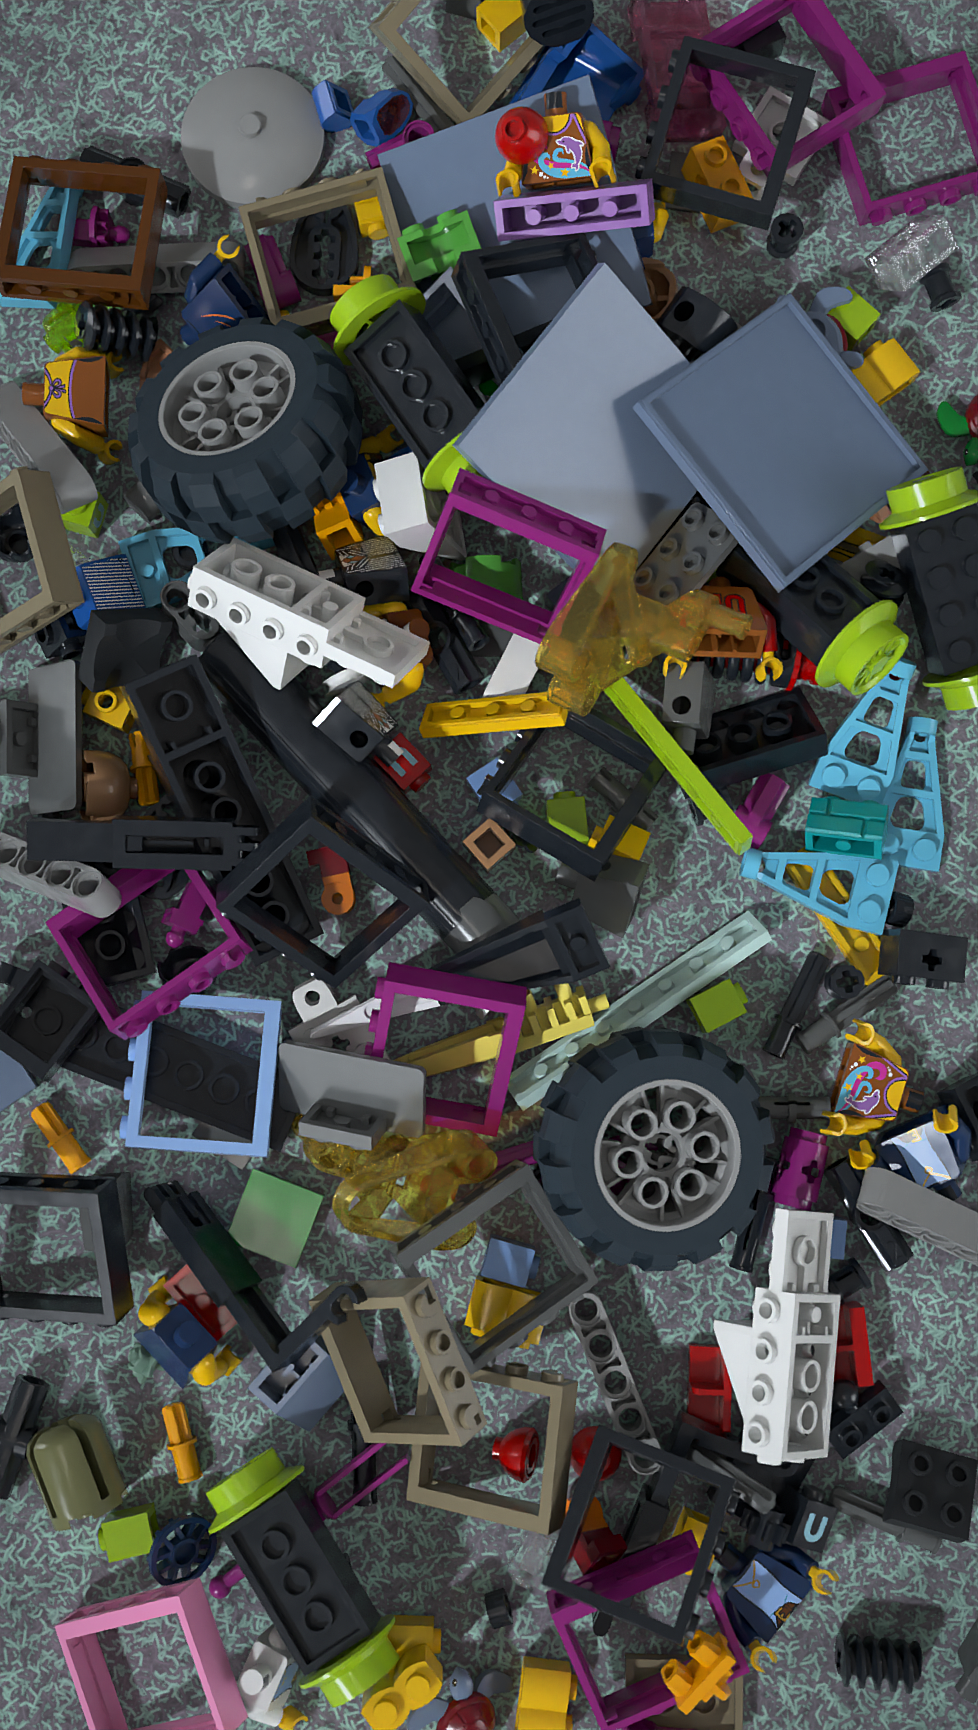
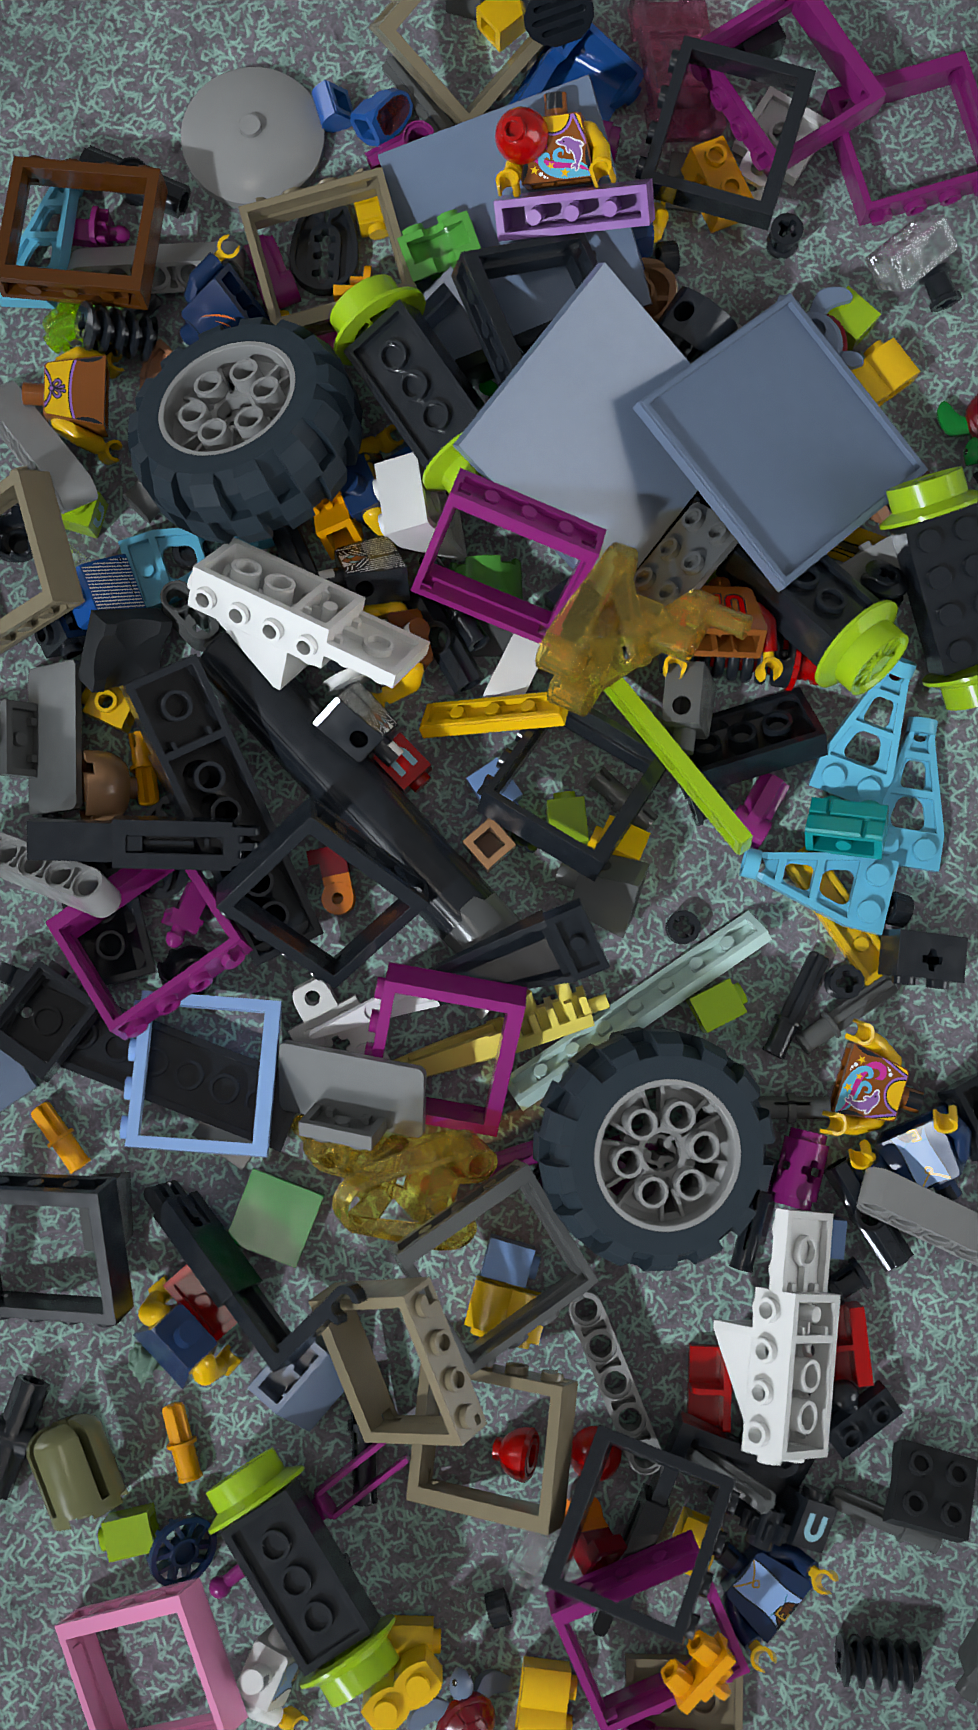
none -> black axle [655,240,680,274]
none -> black bush [665,910,700,944]

